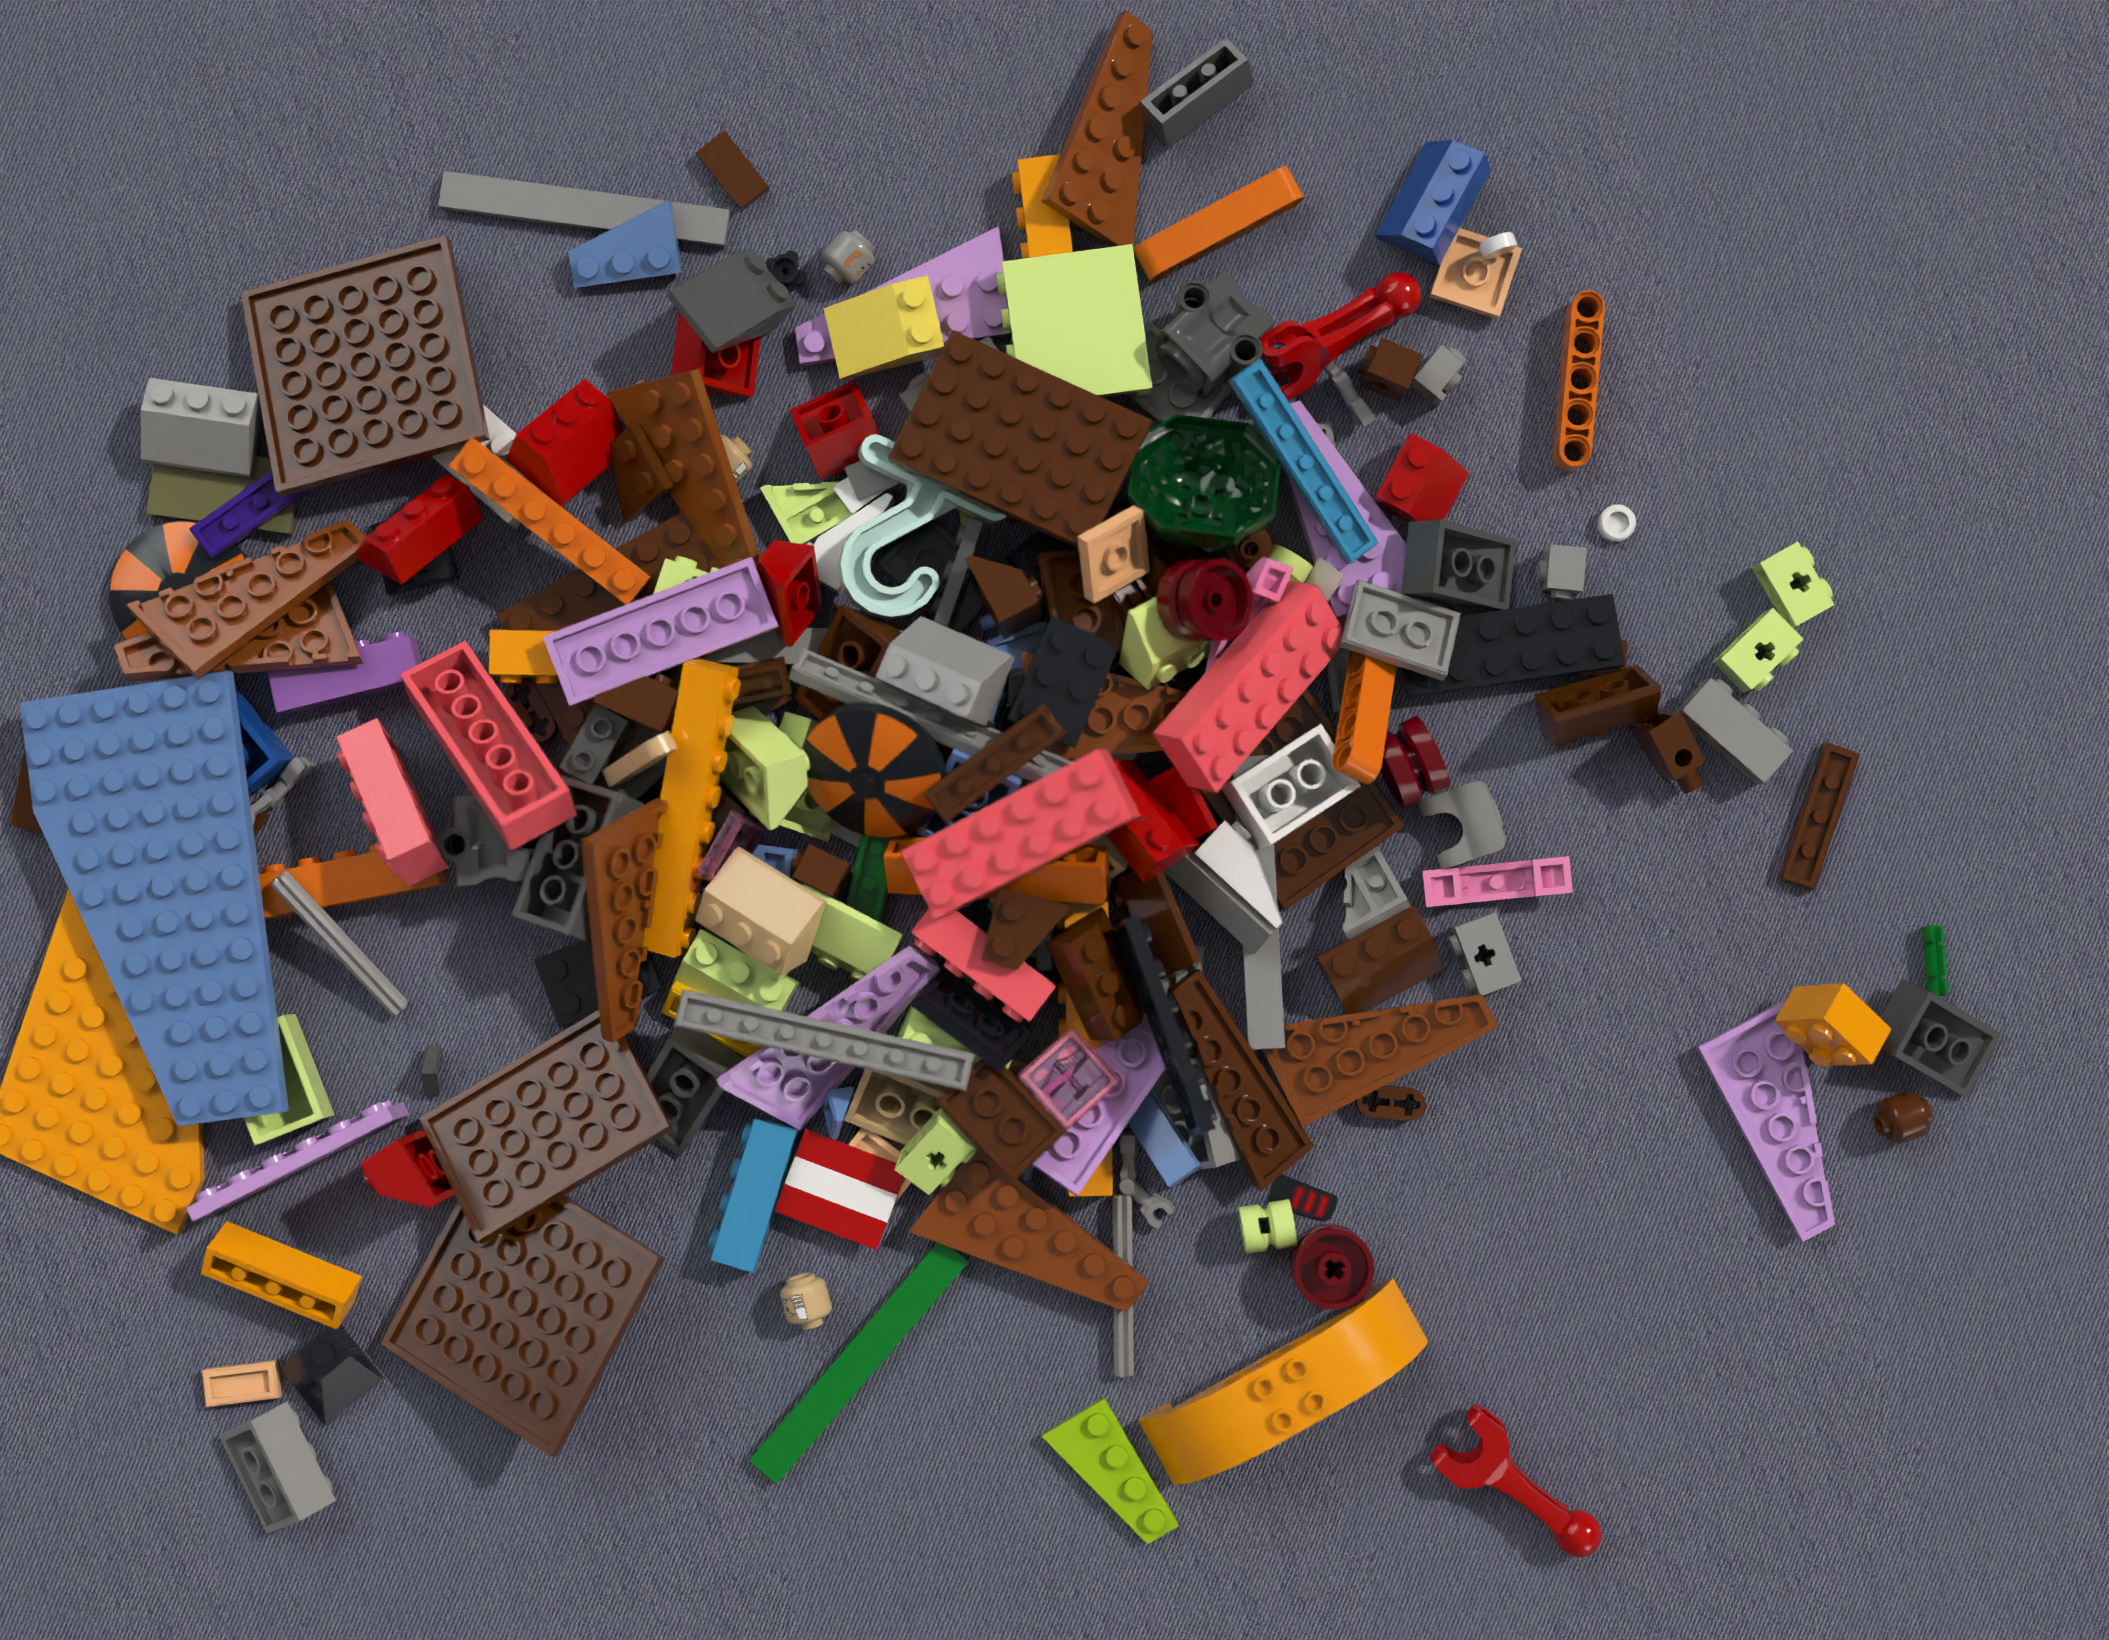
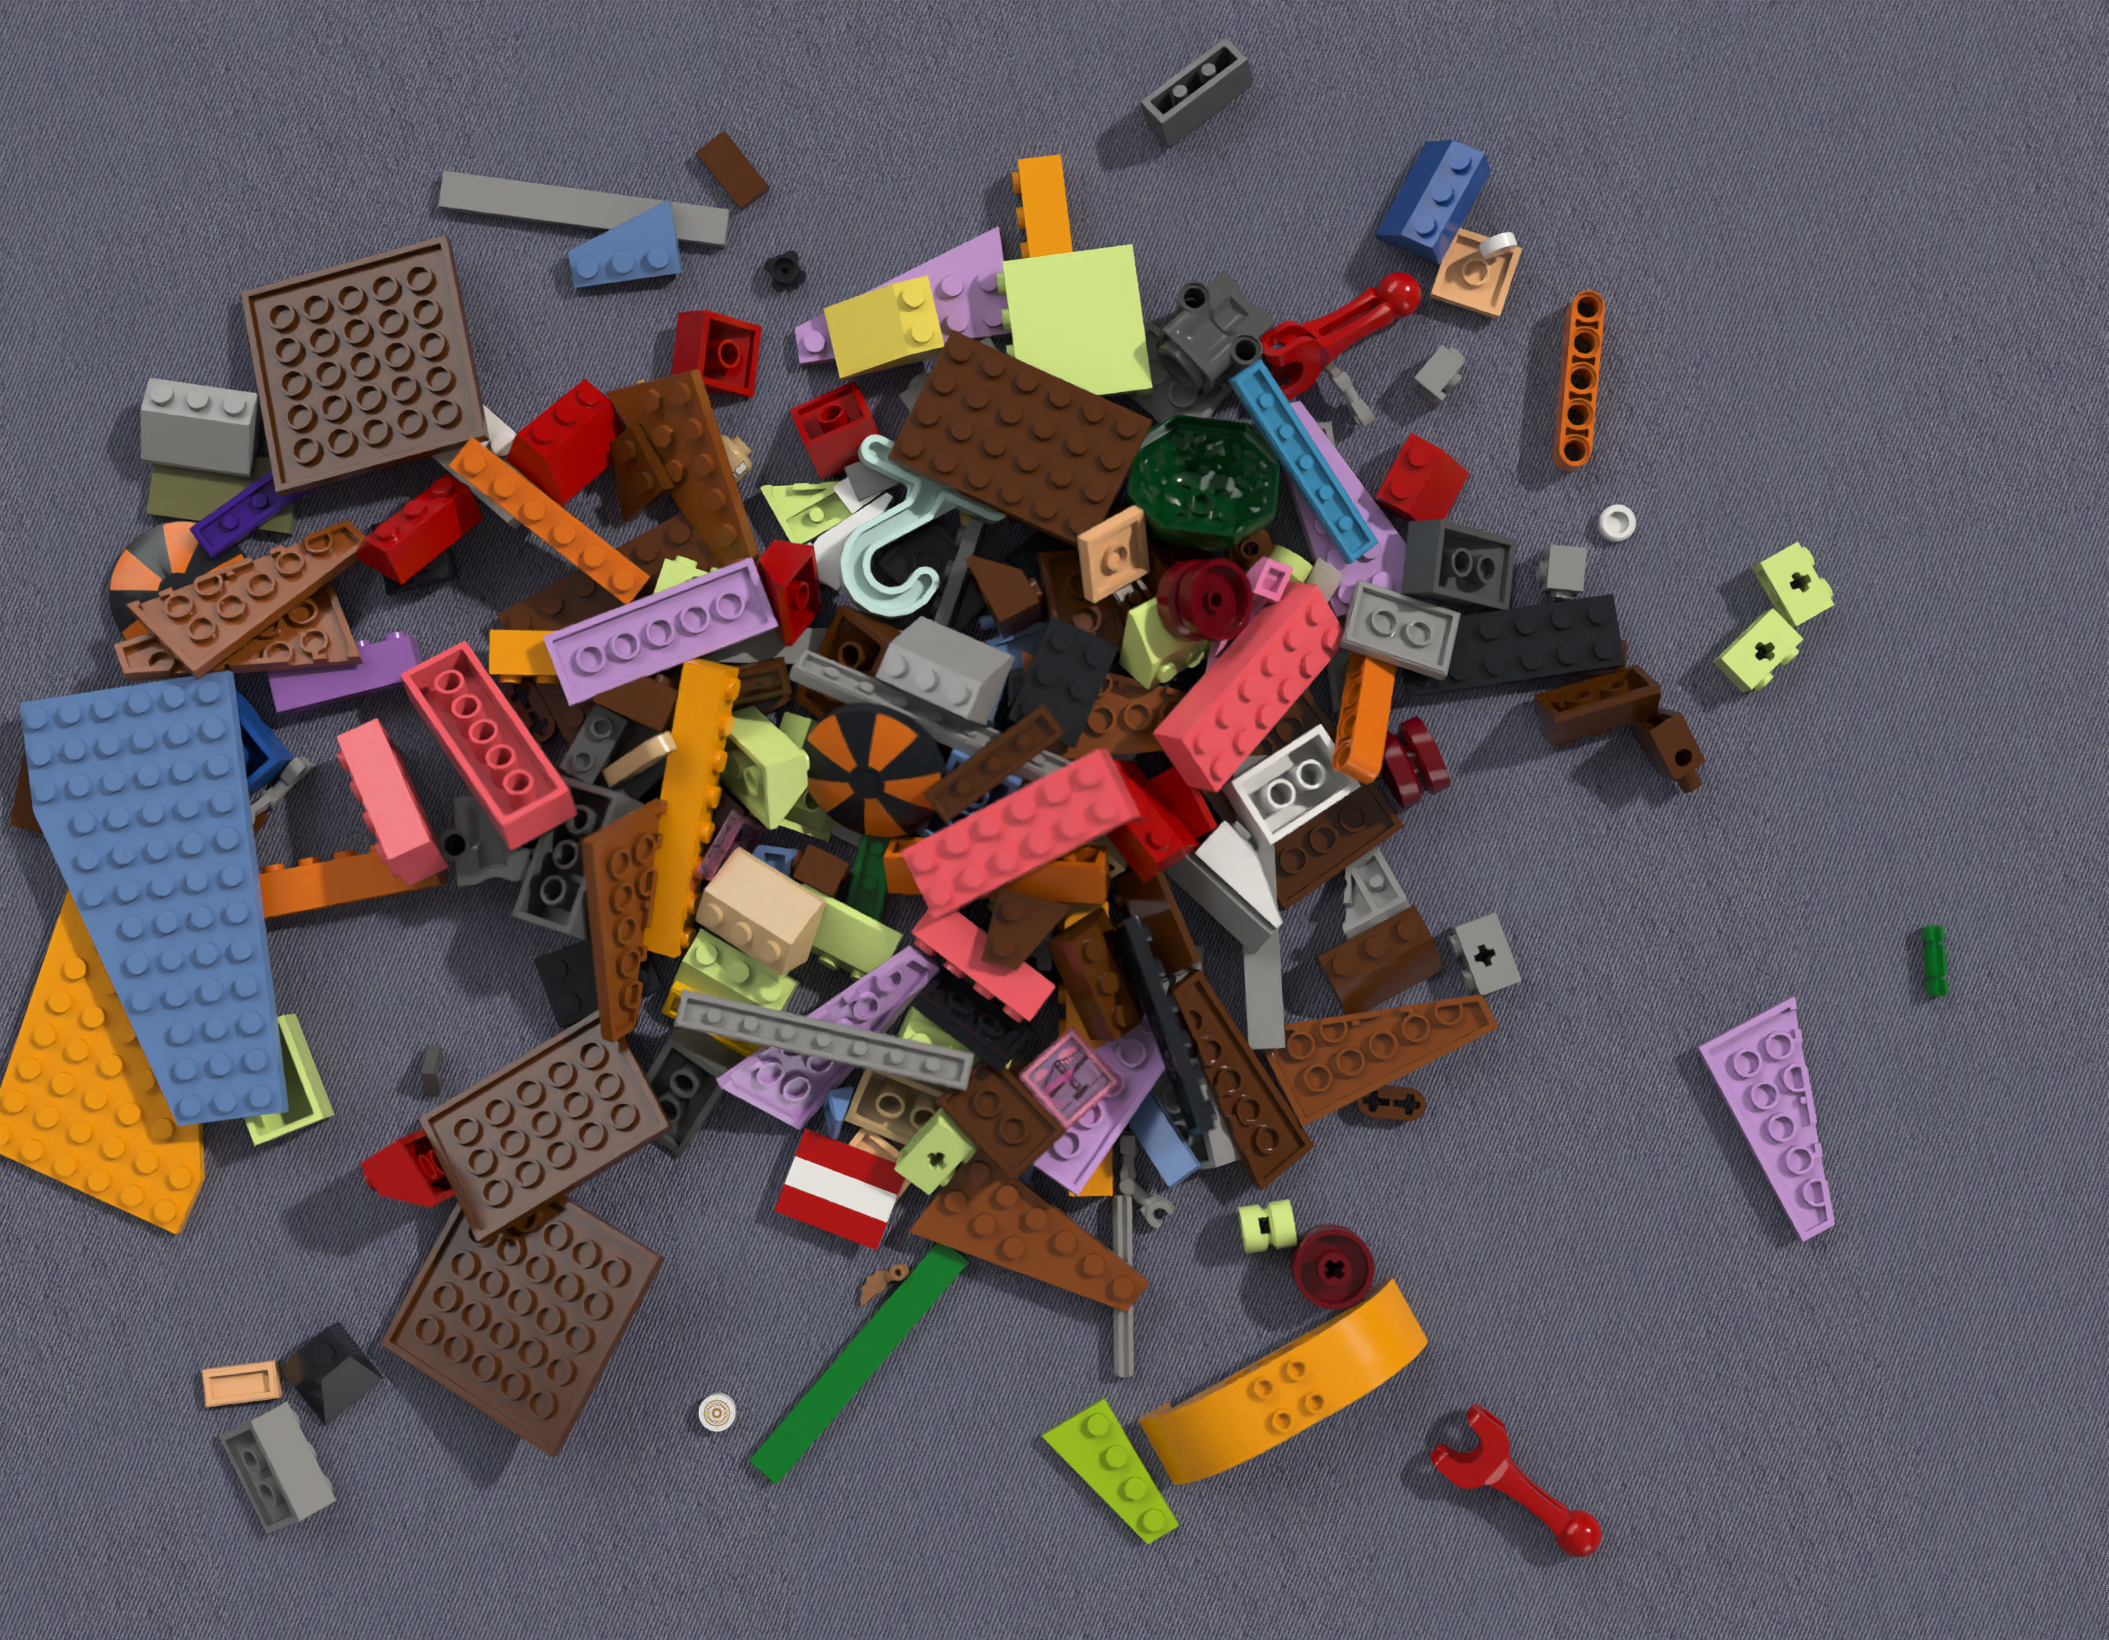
lavender plate [186,1100,410,1221] -> none
light orange brick [200,1221,362,1329] -> none
light grey axle [271,871,408,1016] -> none
dark grey slope [666,249,797,353] -> none
dark azure brick [708,1116,799,1273] -> none
tan head [780,1272,832,1330] -> none
light grey head [822,229,875,284] -> none
dark orange wing [1041,10,1153,247] -> none
orange beam [1133,166,1305,283] -> none
black sticker [1267,1174,1338,1221] -> none
reddish brown brick [1358,338,1423,402] -> none
light grey piece [1418,781,1507,868] -> none
bright pink slope [1422,856,1573,907] -> none
light grey brick [1676,678,1794,785] -> none
light orange brick [1774,983,1891,1067] -> none
reddish brown tile [1777,742,1860,891] -> none
reddish brown head [1873,1092,1933,1144] -> none
dark grey slope [1880,979,2001,1098] -> none
none -> white tile [699,1393,737,1432]
none -> medium nougat piece [860,1263,909,1306]

